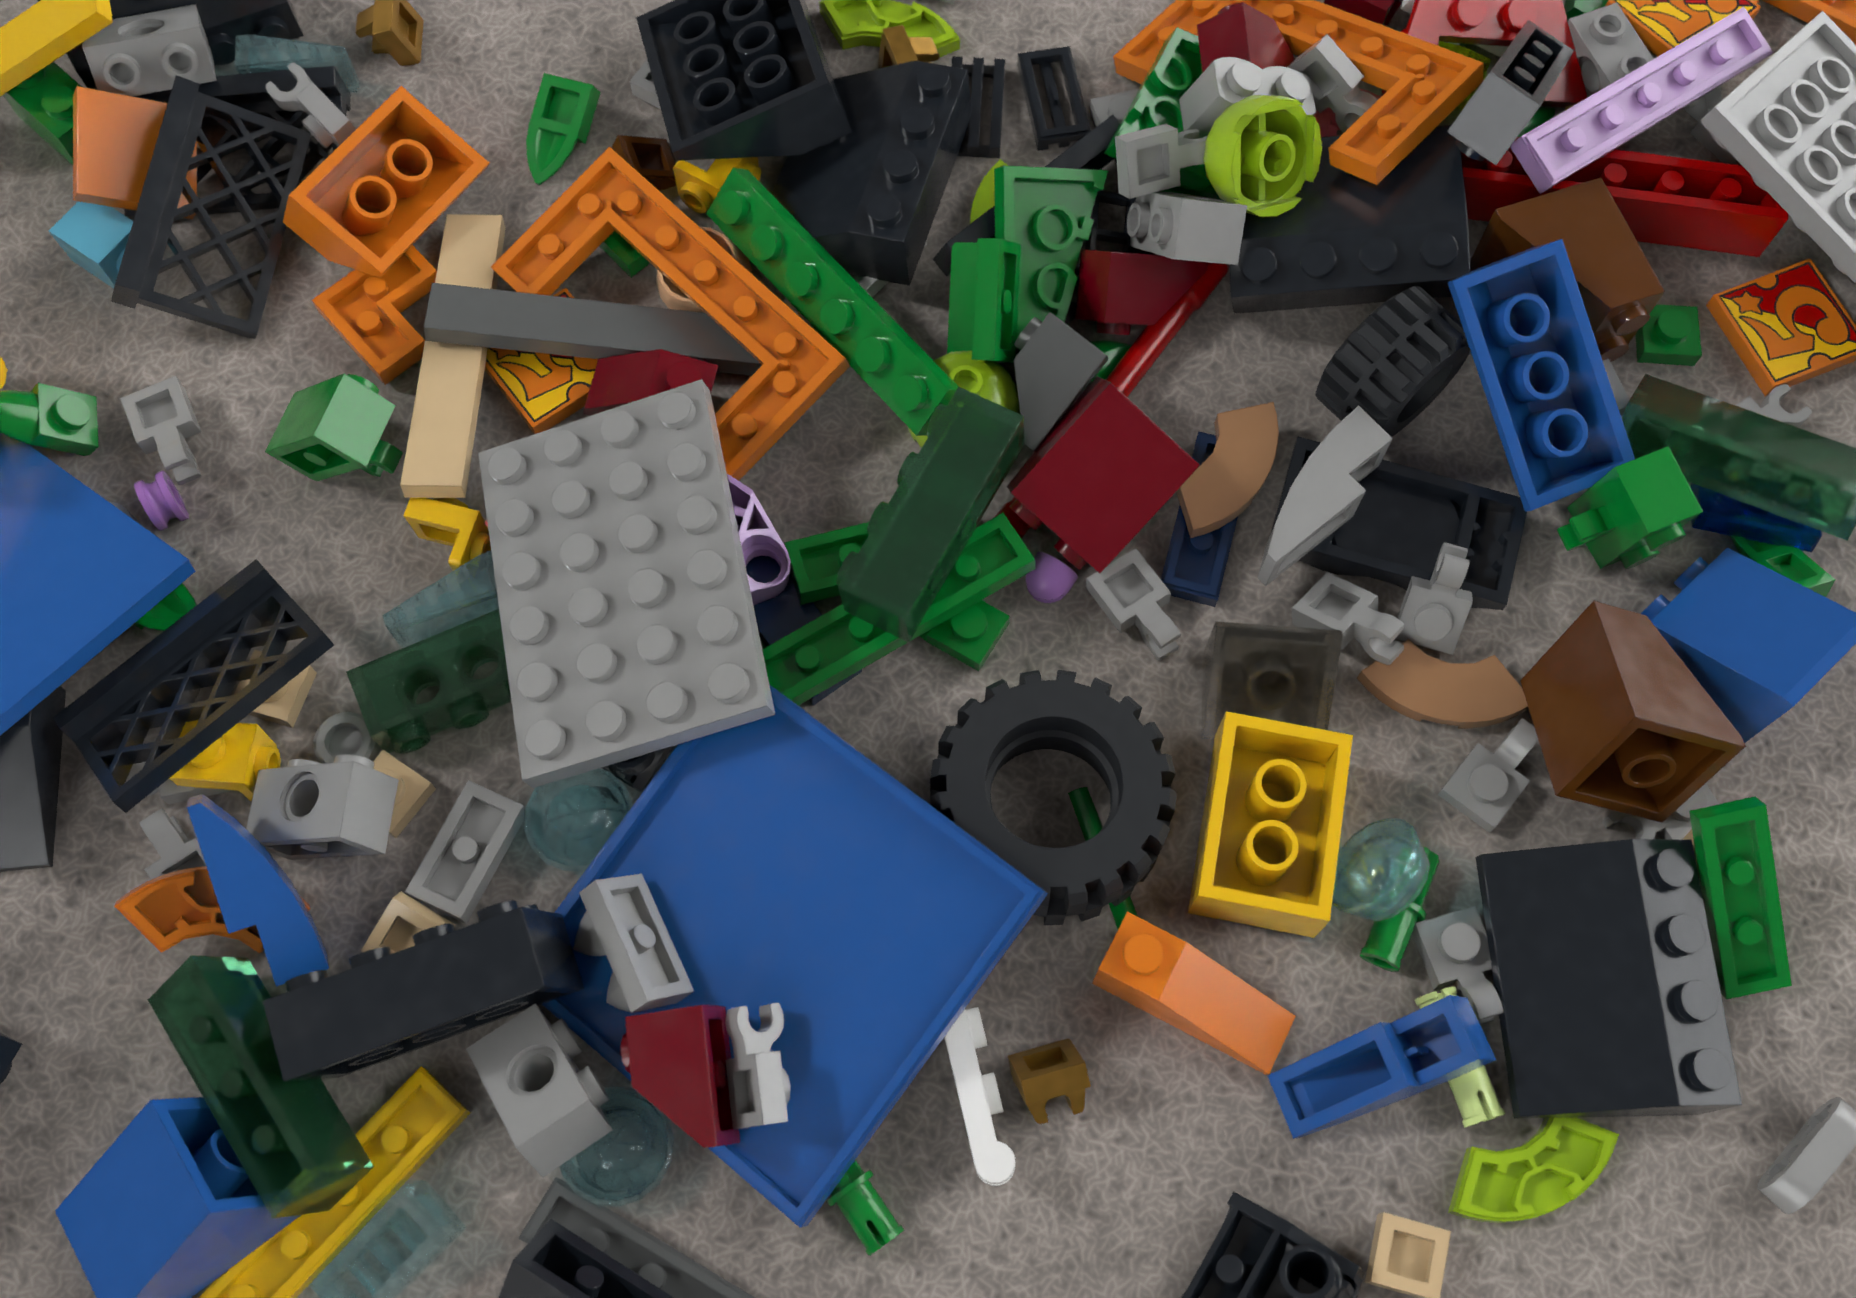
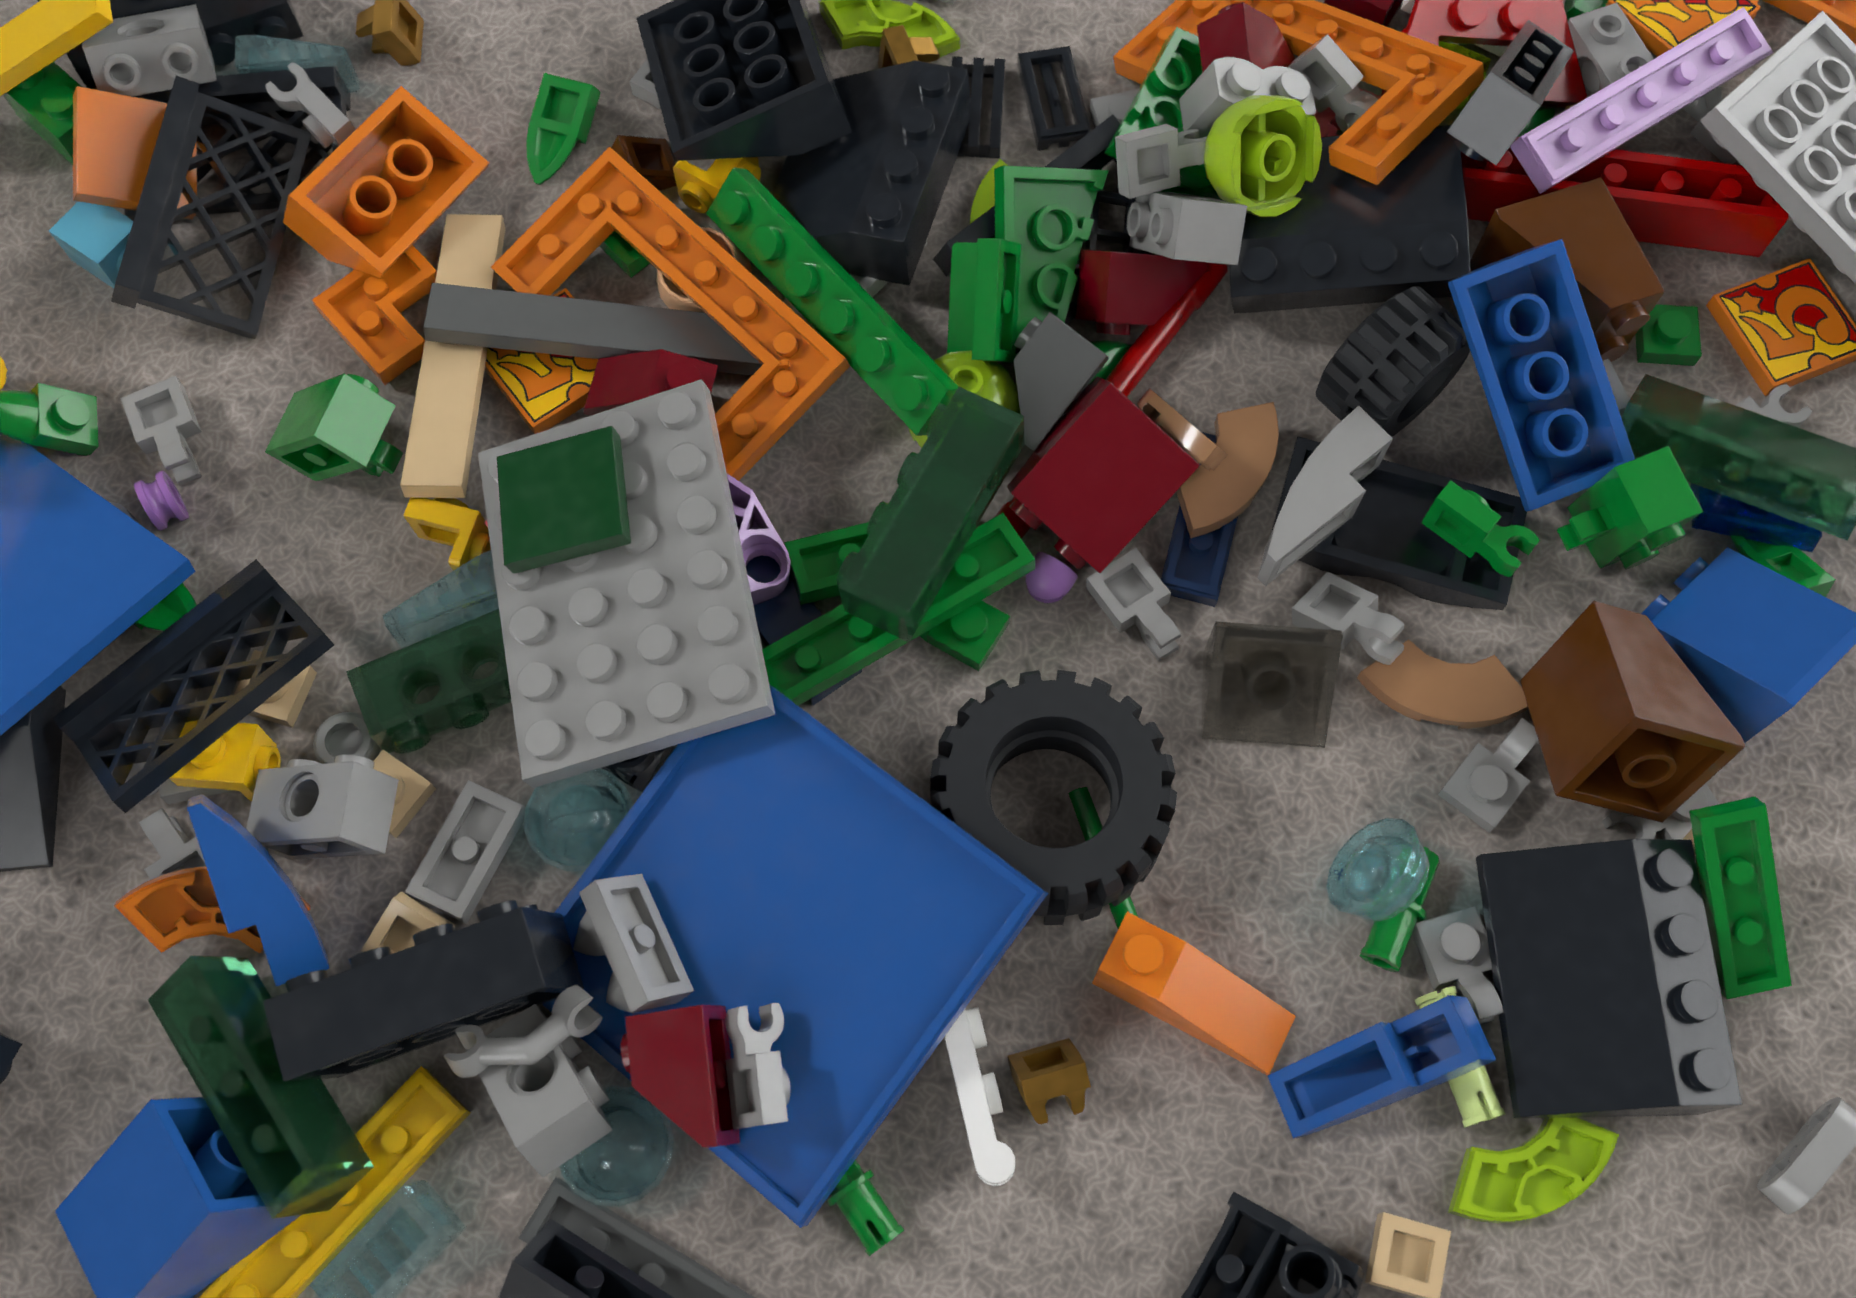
yellow brick [1188,711,1353,938] -> none
light grey plate [1395,542,1473,655] -> none
none -> light grey arm [443,985,603,1078]
none -> dark green tile [497,426,631,574]
none -> medium nougat tile [1136,388,1228,471]
none -> green plate [1421,480,1540,578]

